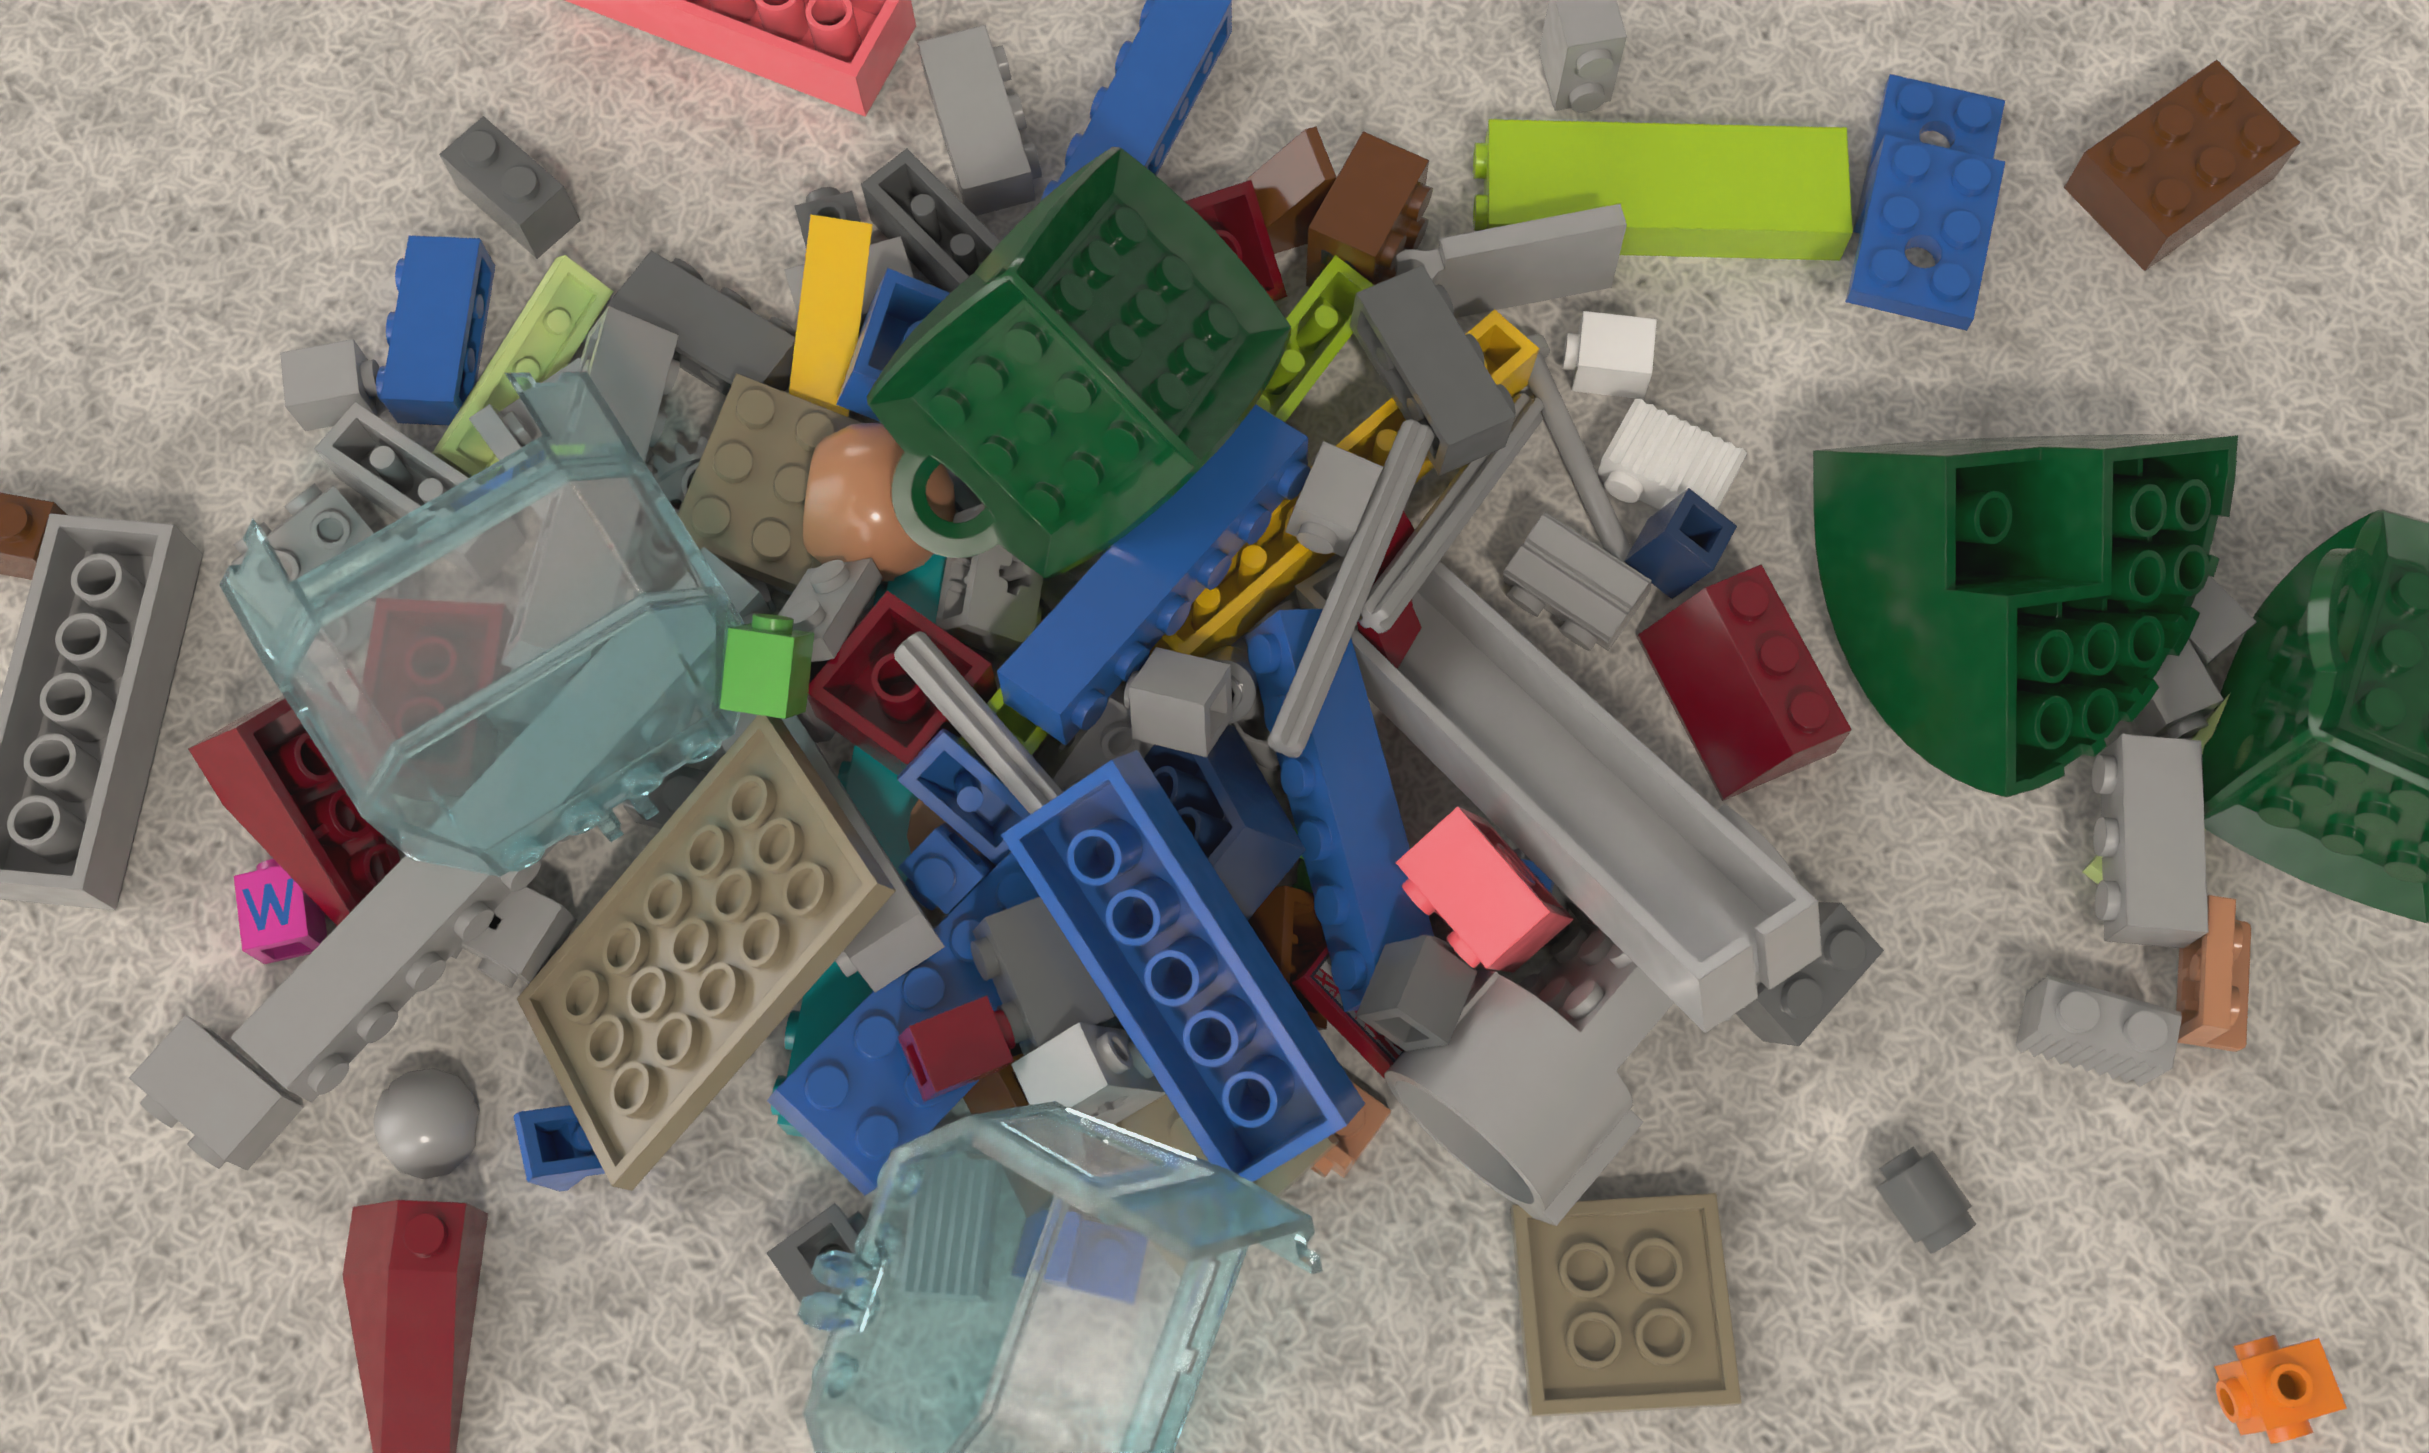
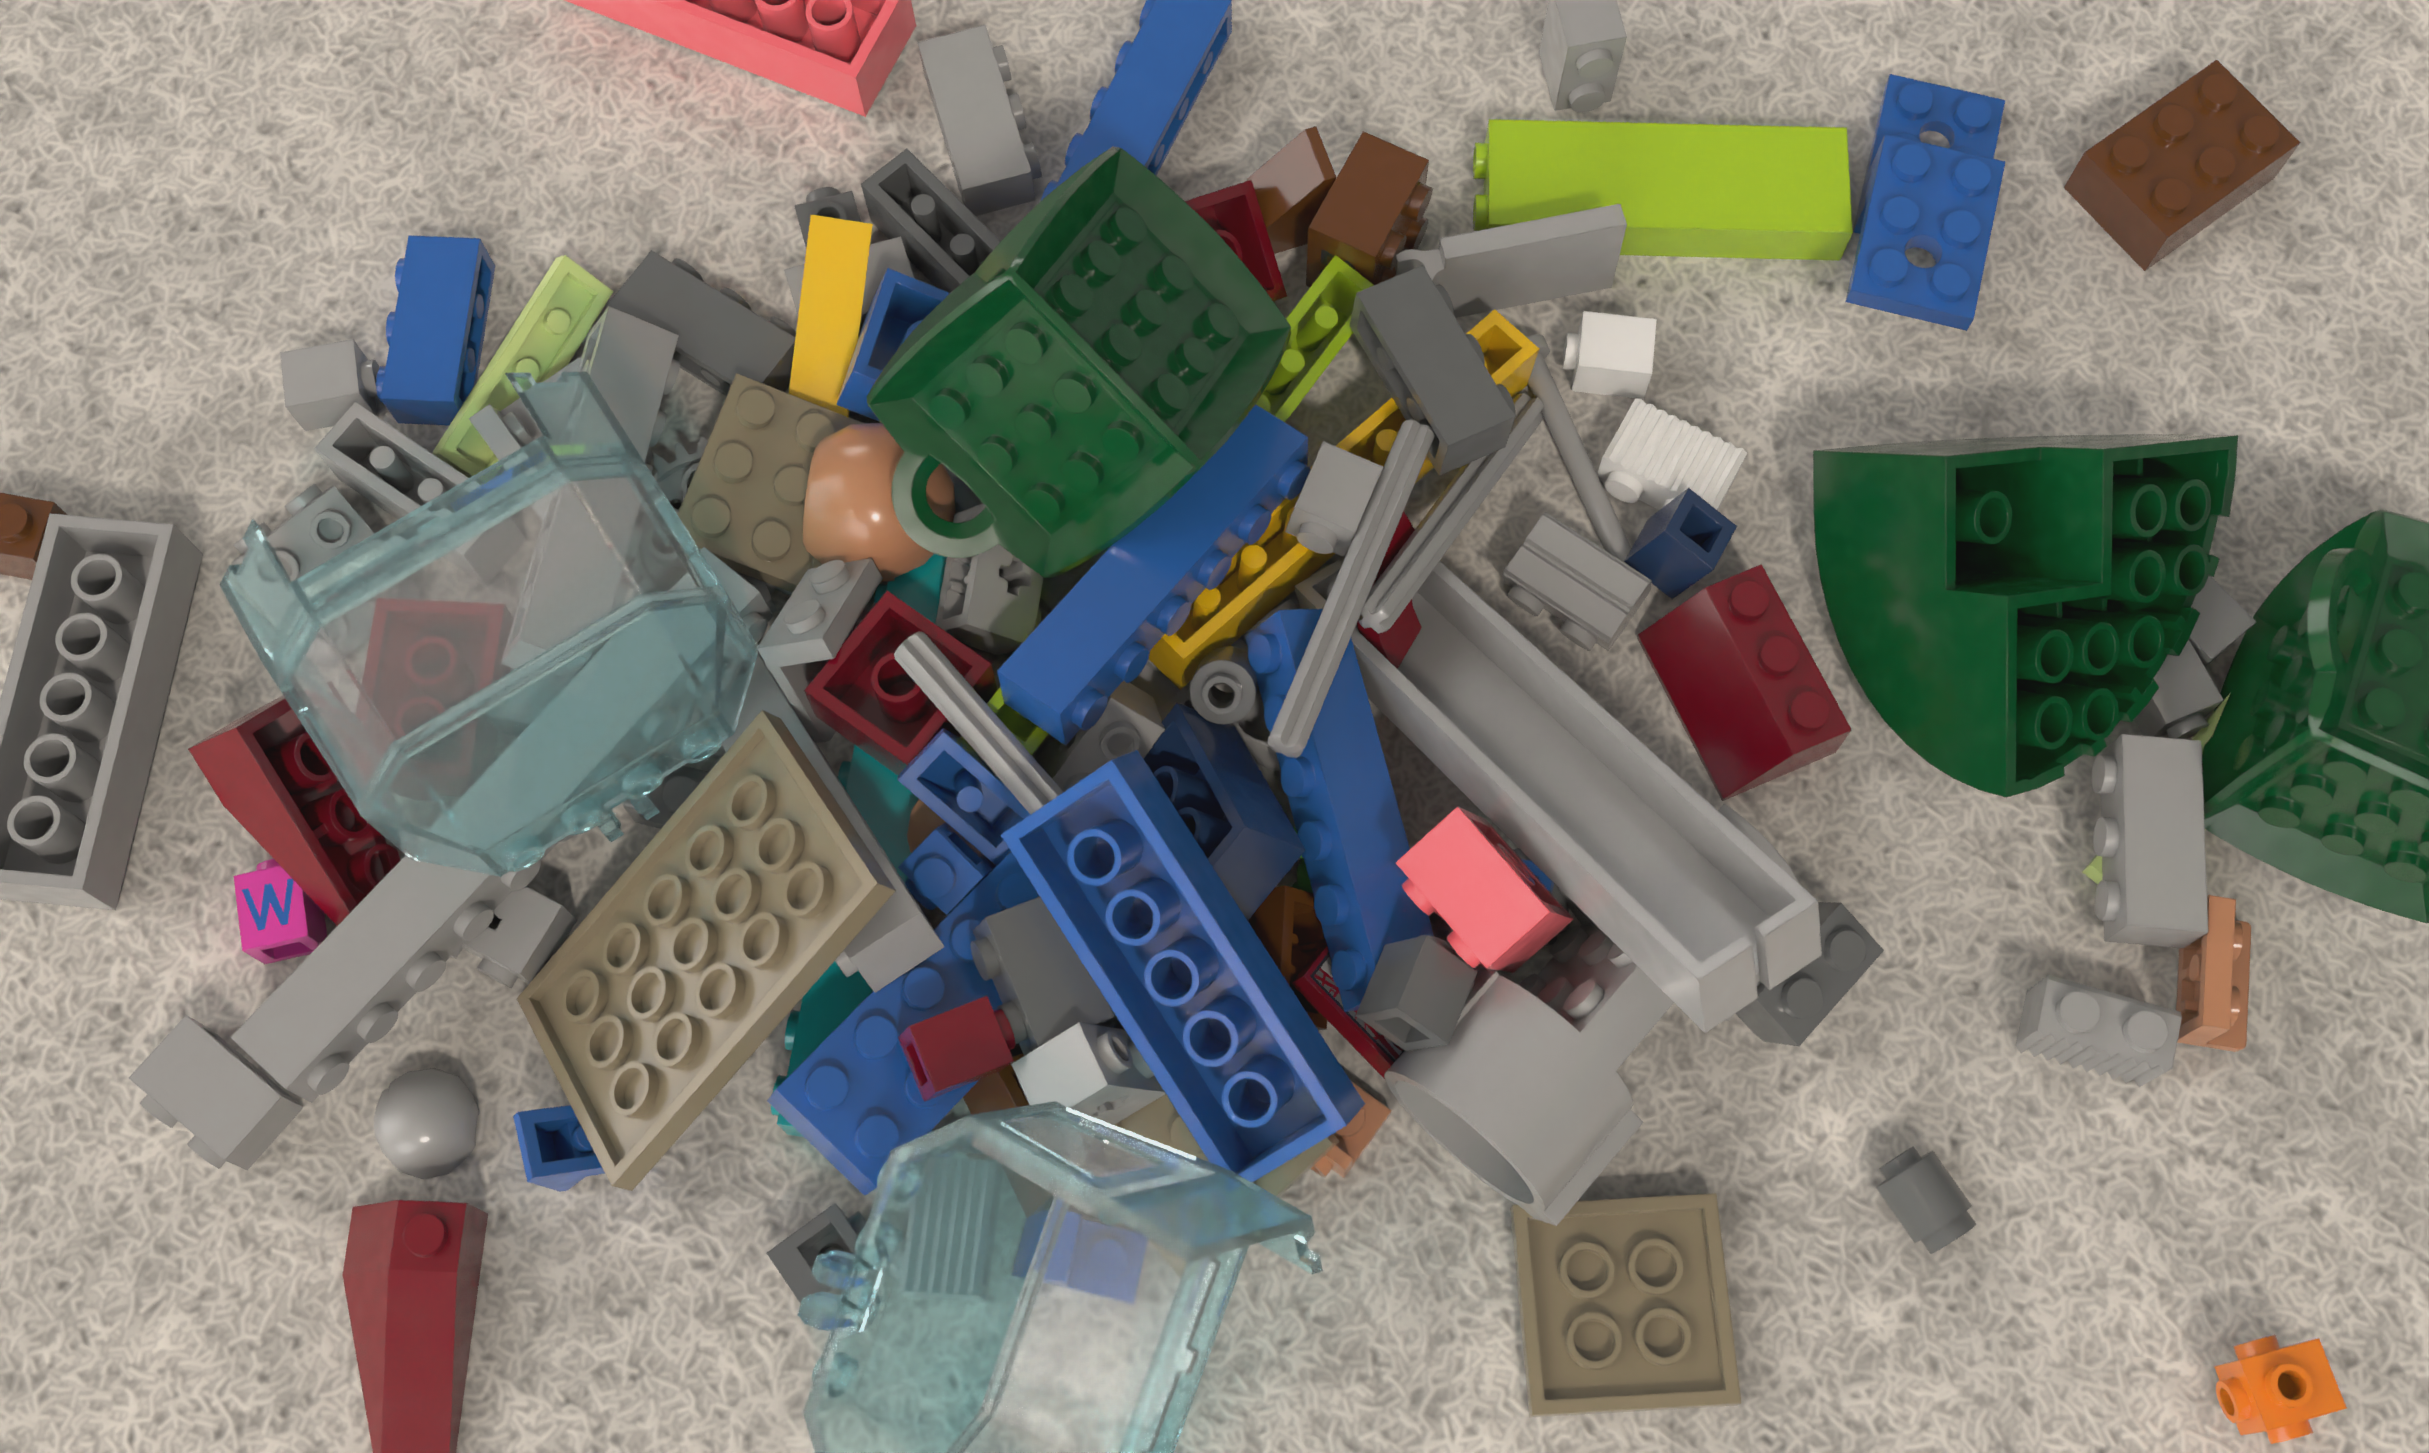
dark grey brick [439,116,580,259] -> none
bright green brick [720,614,815,719] -> none
light grey brick [1124,647,1233,757] -> none

